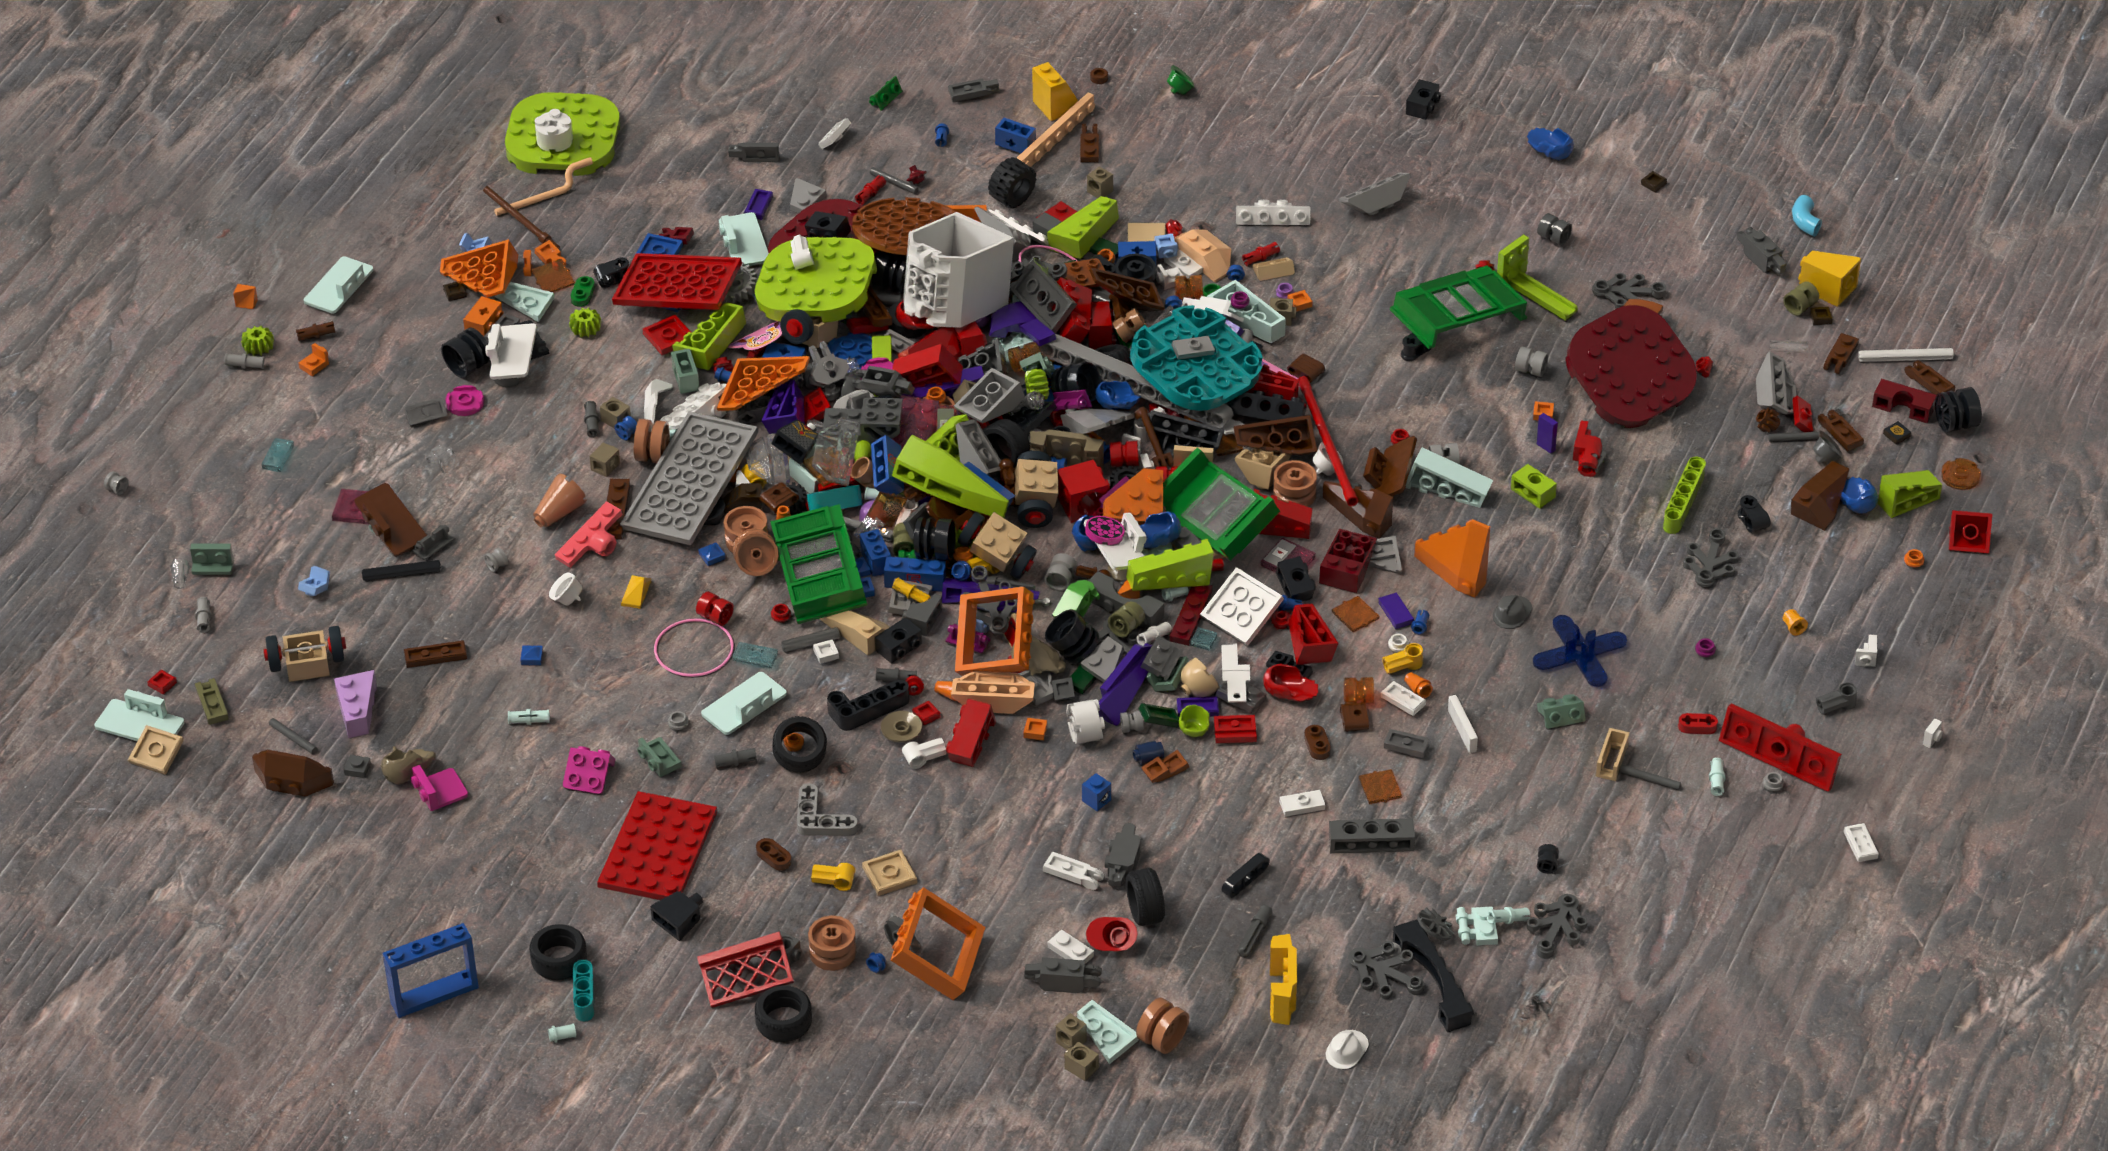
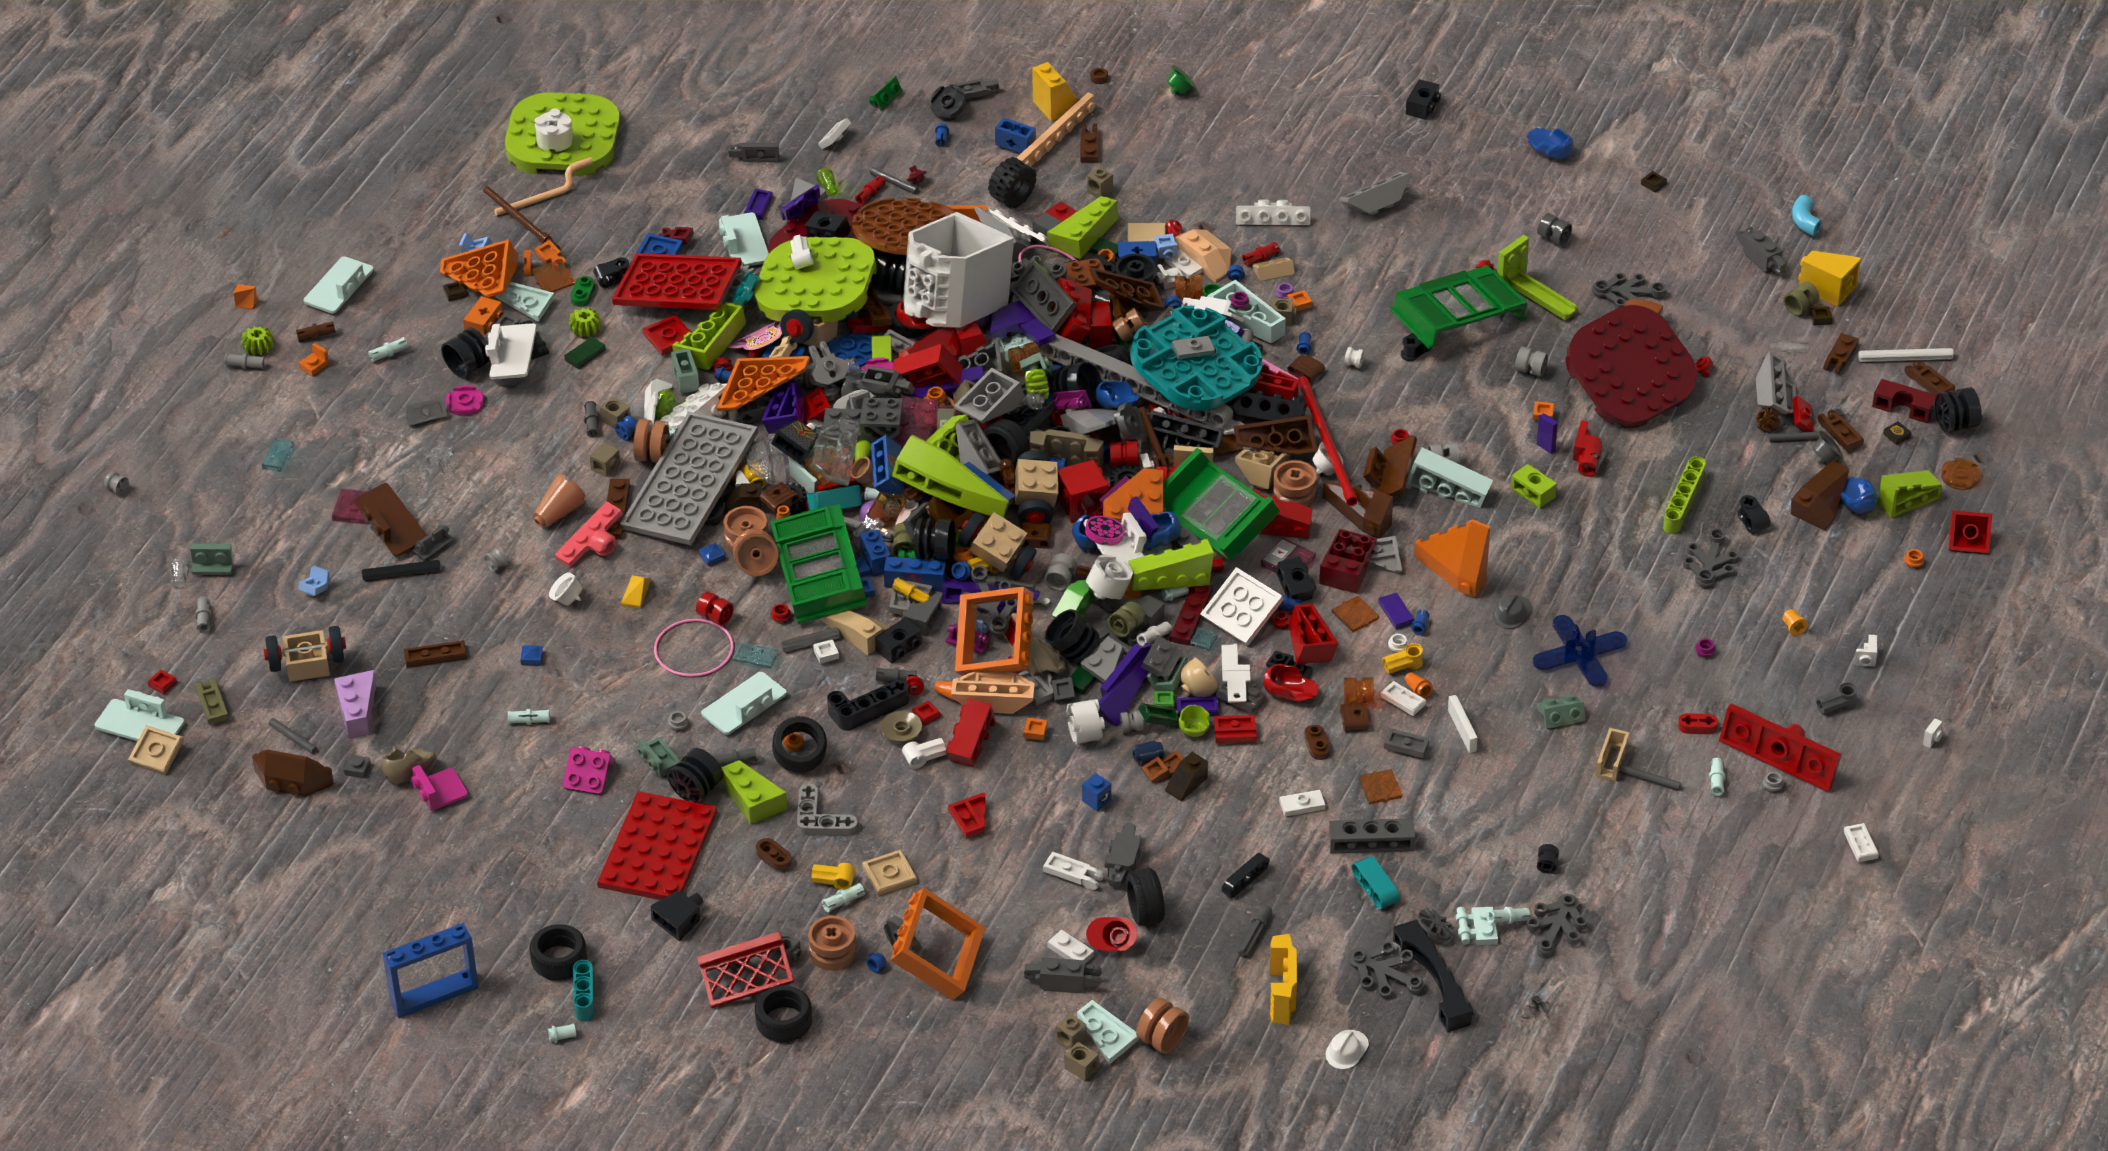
none -> light aqua pin [368,337,408,362]
none -> dark green tile [564,336,606,369]
none -> clear neon green cone [655,389,675,419]
none -> black wheel [667,748,723,803]
none -> lime wedge [721,760,788,825]
none -> teal plate [731,271,760,306]
none -> tan plate [769,336,797,357]
none -> dark purple slope [780,184,820,221]
none -> clear neon green cone [816,168,838,195]
none -> light aqua pin [822,883,865,912]
none -> black plate [930,84,967,121]
none -> red wing [948,792,986,839]
none -> reddish brown piece [1020,522,1052,548]
none -> white brick [1086,555,1133,600]
none -> dark grey plate [1114,402,1144,441]
none -> dark purple tile [1127,496,1159,539]
none -> bright green tile [1154,691,1174,709]
none -> dark brown slope [1165,752,1208,801]
none -> blue pin [1296,332,1312,355]
none -> white wheel [1344,347,1364,369]
none -> teal beam [1352,856,1400,909]

